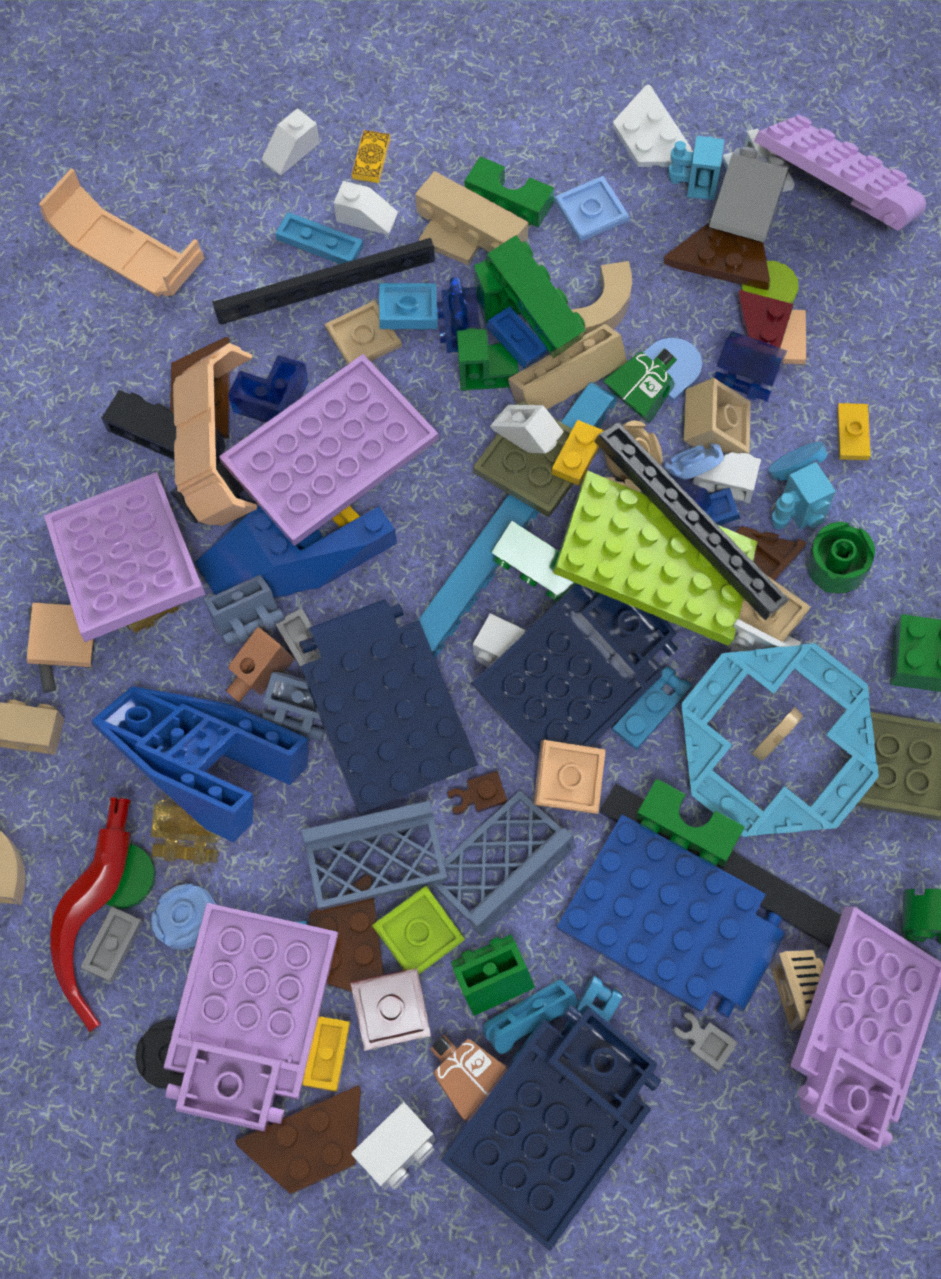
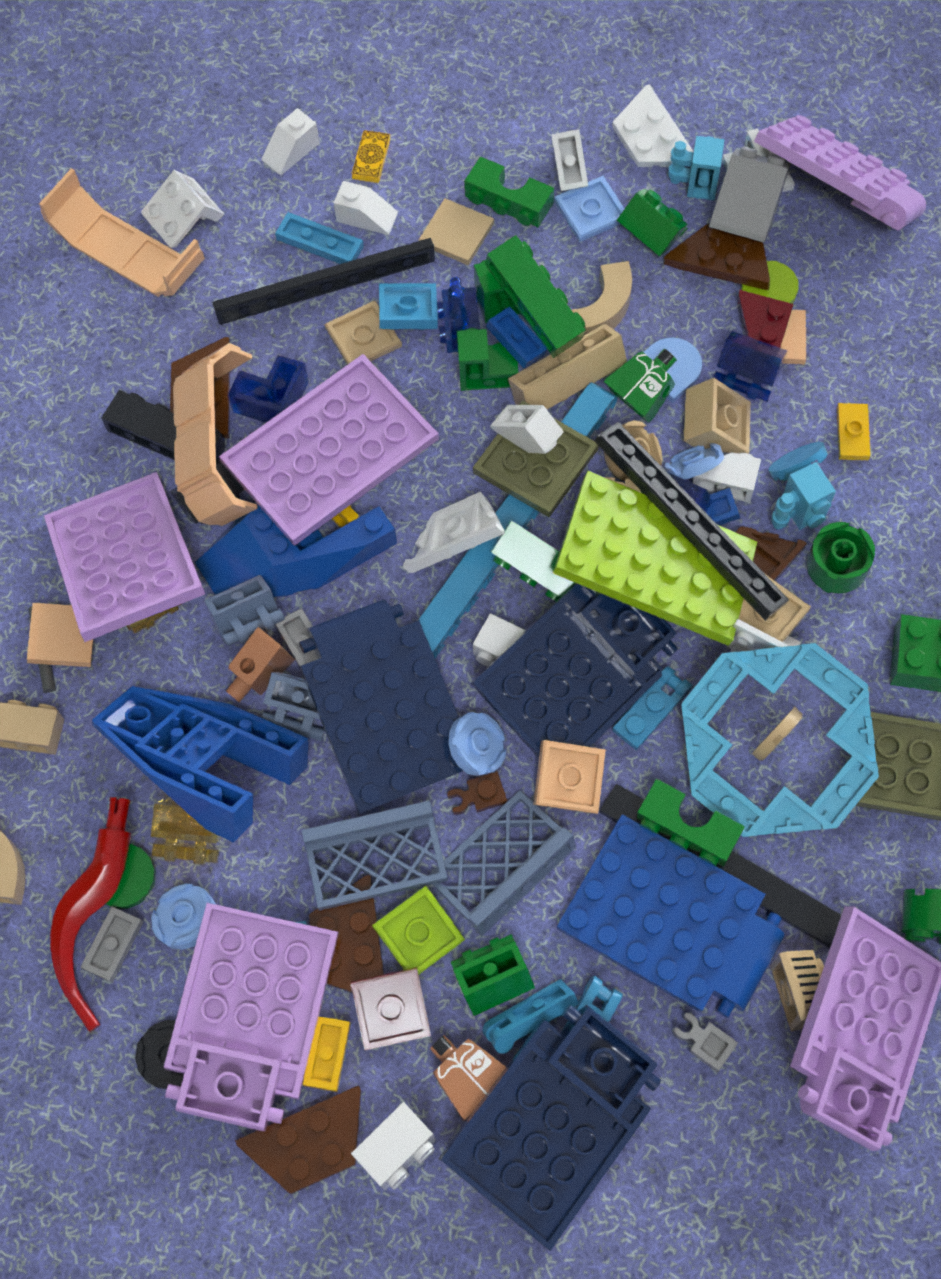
tan brick [415,171,528,252] -> none
yellow plate [551,420,604,486] -> none
none -> white bracket [141,170,224,248]
none -> white wing [403,492,504,573]
none -> light blue tile [448,712,506,776]
none -> white slope [552,129,588,192]
none -> green brick [617,188,688,256]

